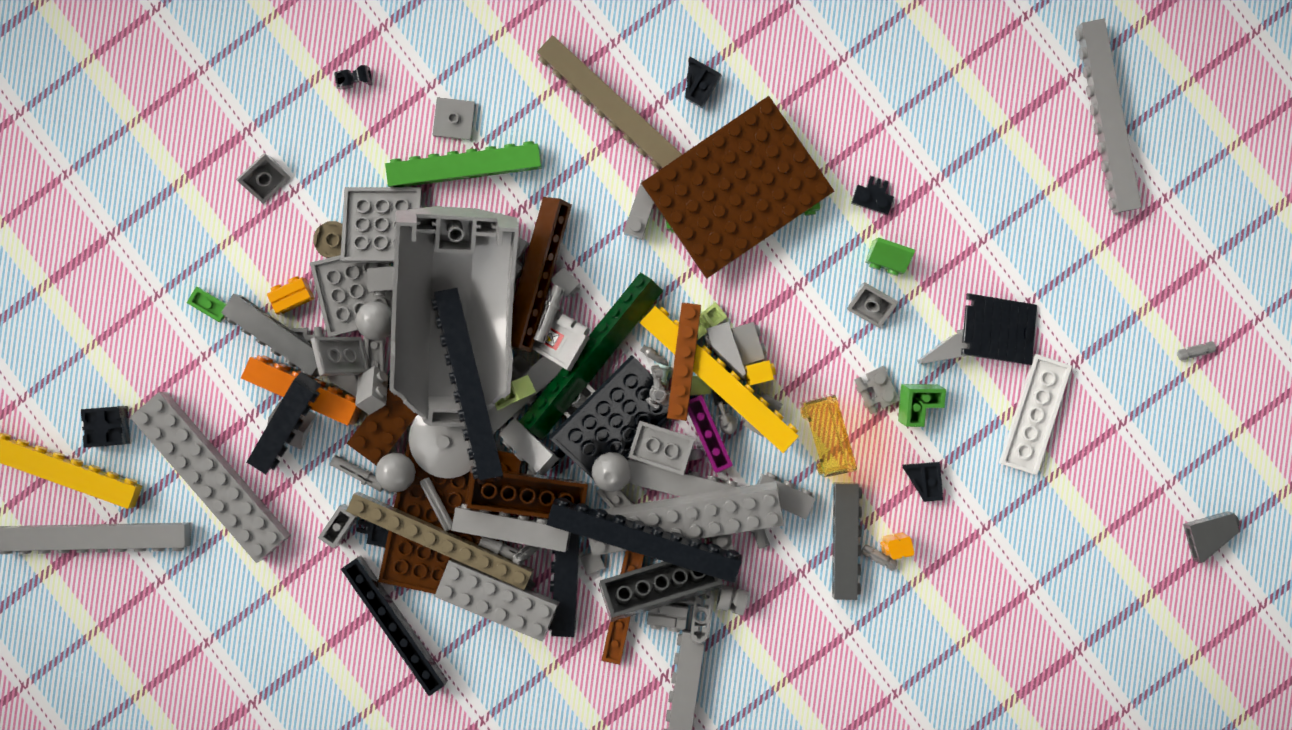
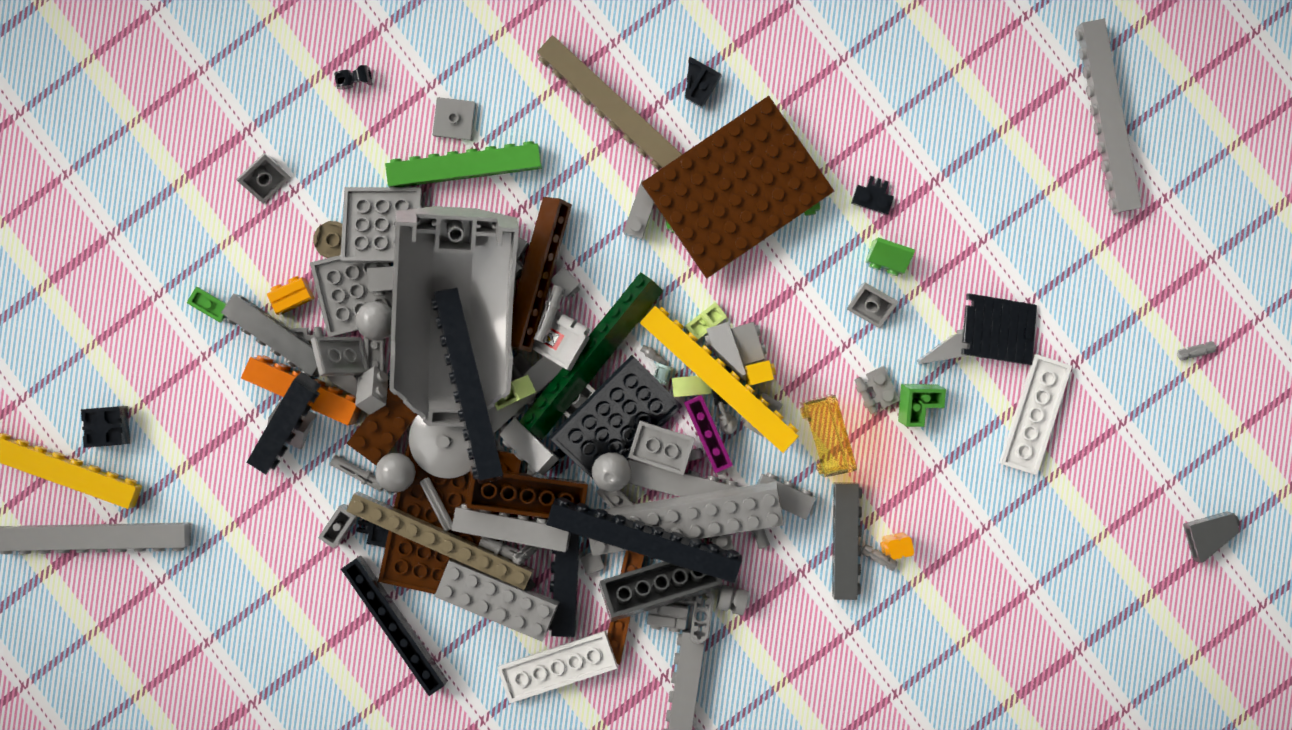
light grey brick [130,392,291,563] -> none
light grey piece [646,365,670,408] -> none
dark orange plate [667,303,702,421] -> none
black wing [902,461,943,502] -> none
none -> white plate [497,630,618,704]

